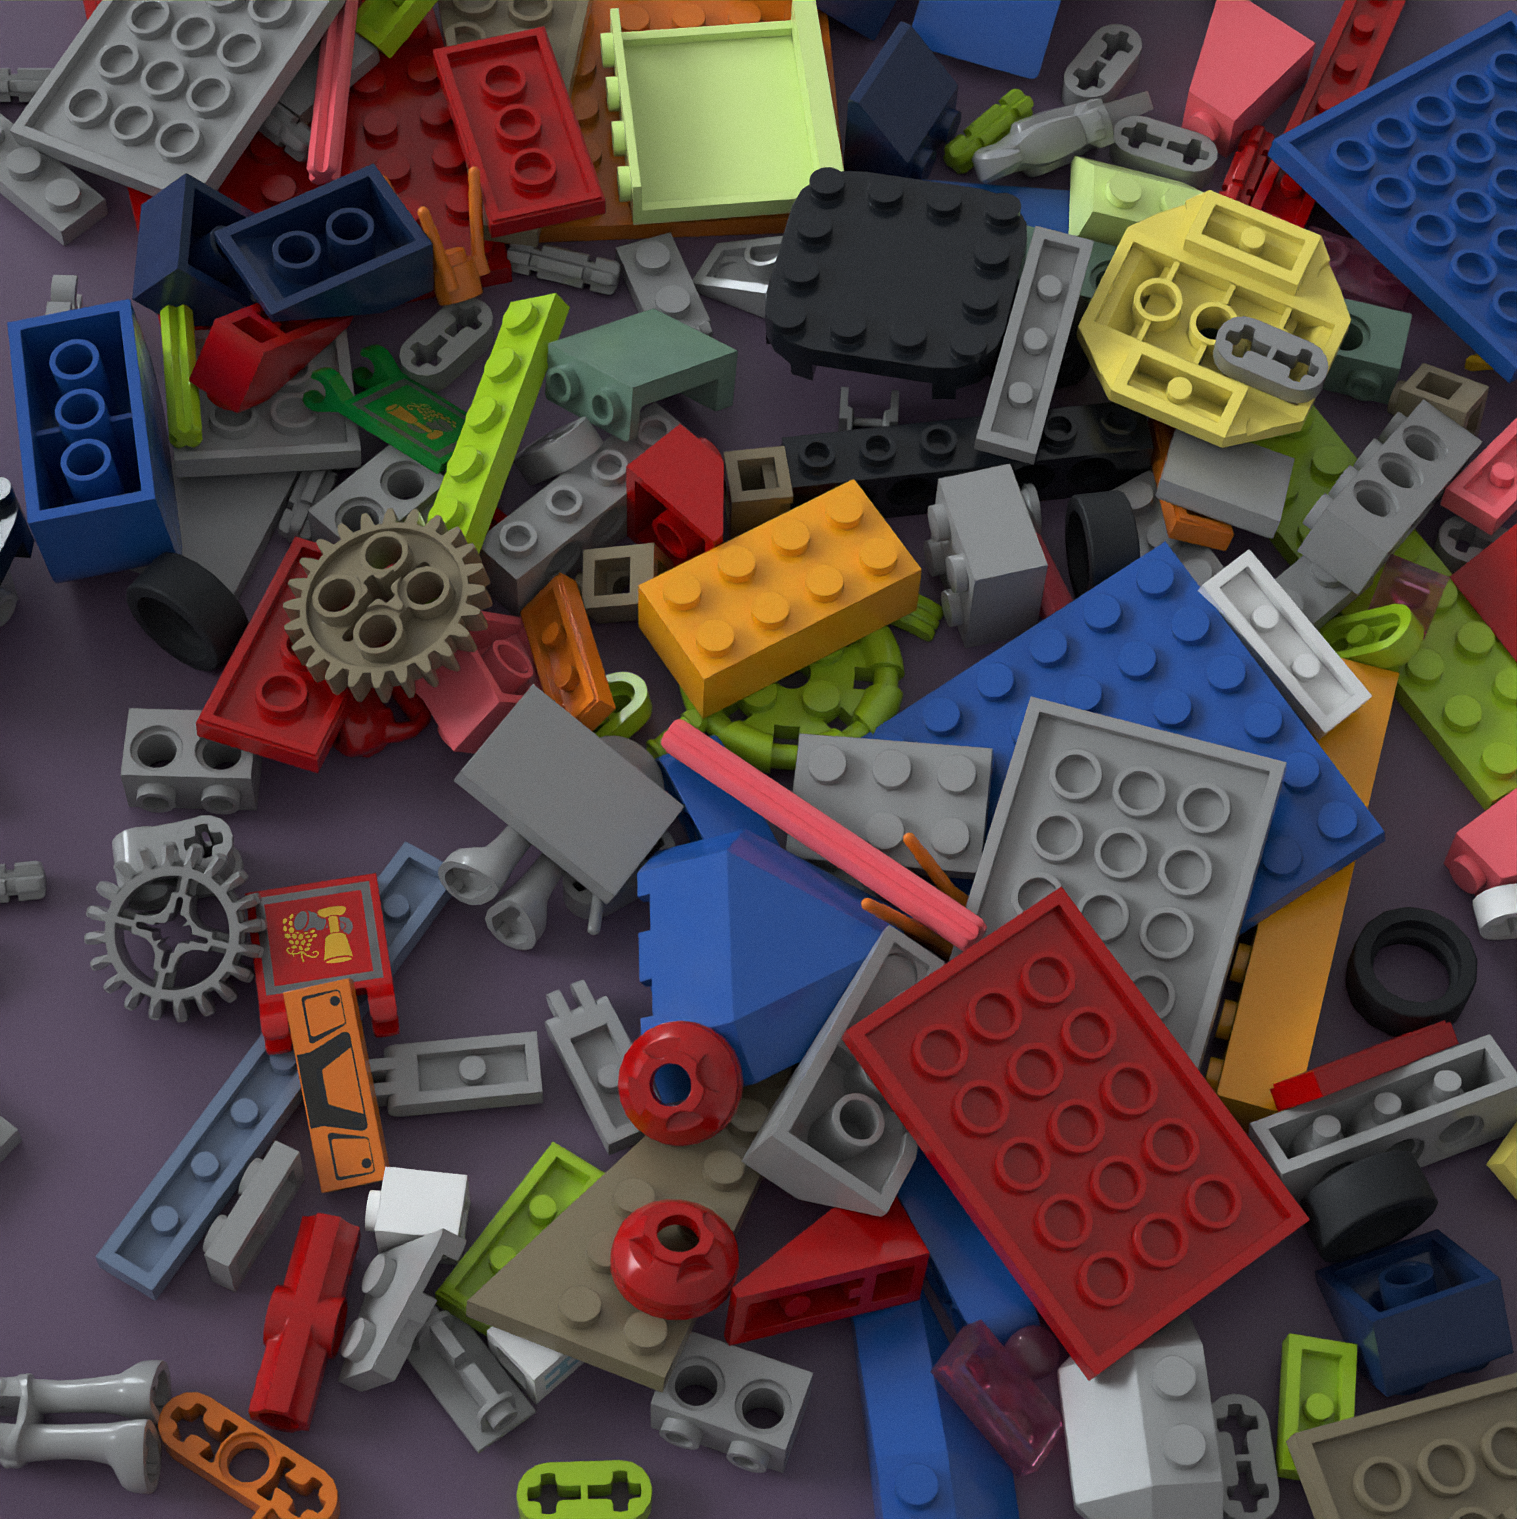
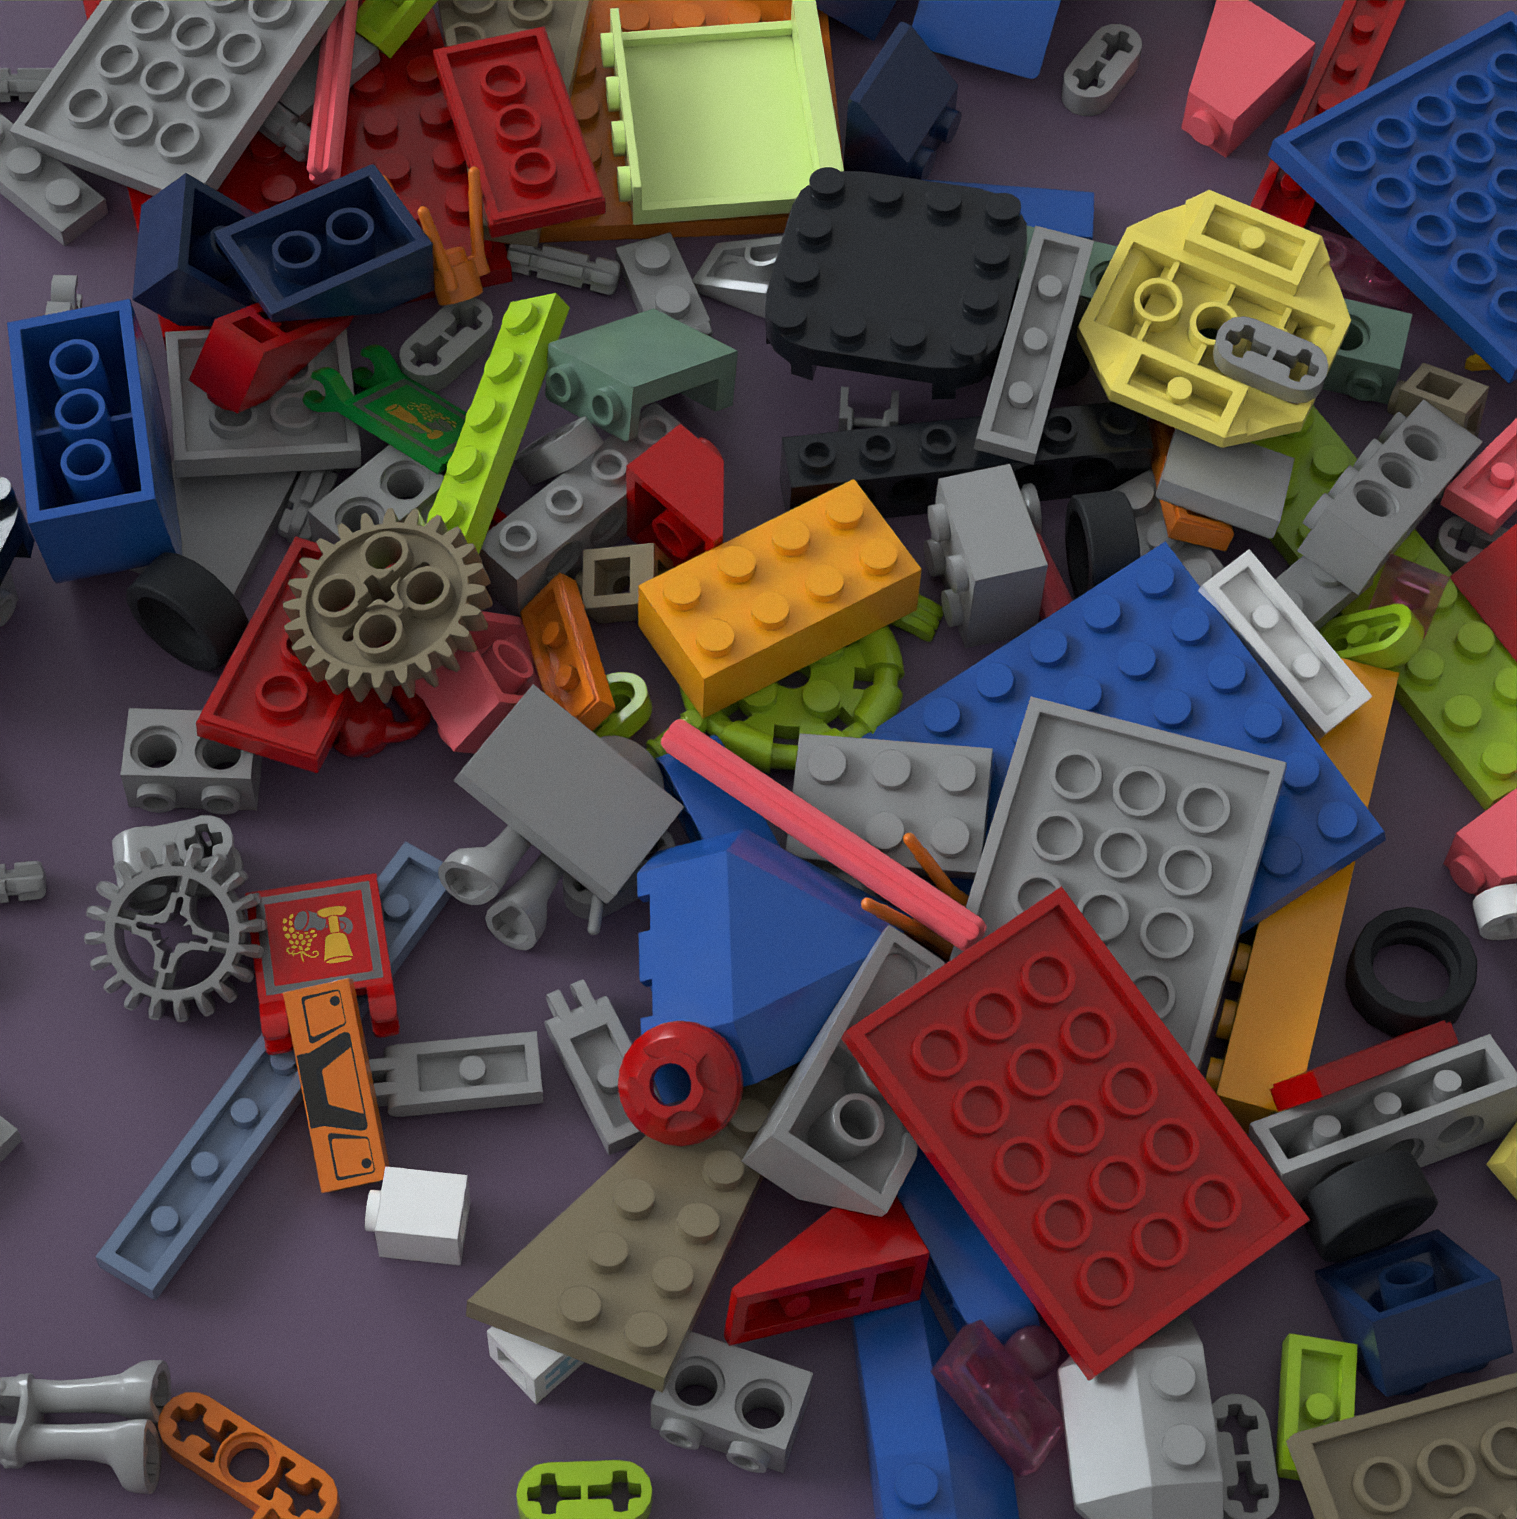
lime axle [160,304,203,449] -> none
light grey plate [203,1140,305,1293] -> none
red piece [248,1213,361,1433] -> none
light grey wing [338,1228,467,1392] -> none
light grey hinge [406,1305,536,1454] -> none
lime tile [435,1142,605,1336] -> none
red piece [610,1199,739,1320] -> none
dark tan brick [723,446,793,540] -> none
lime axle [943,89,1034,174] -> none
light grey animal [972,90,1154,184] -> none
yellowish green slope [1068,156,1203,246] -> none
light grey beam [1109,115,1218,189] -> none
red axle [1219,125,1275,206] -> none

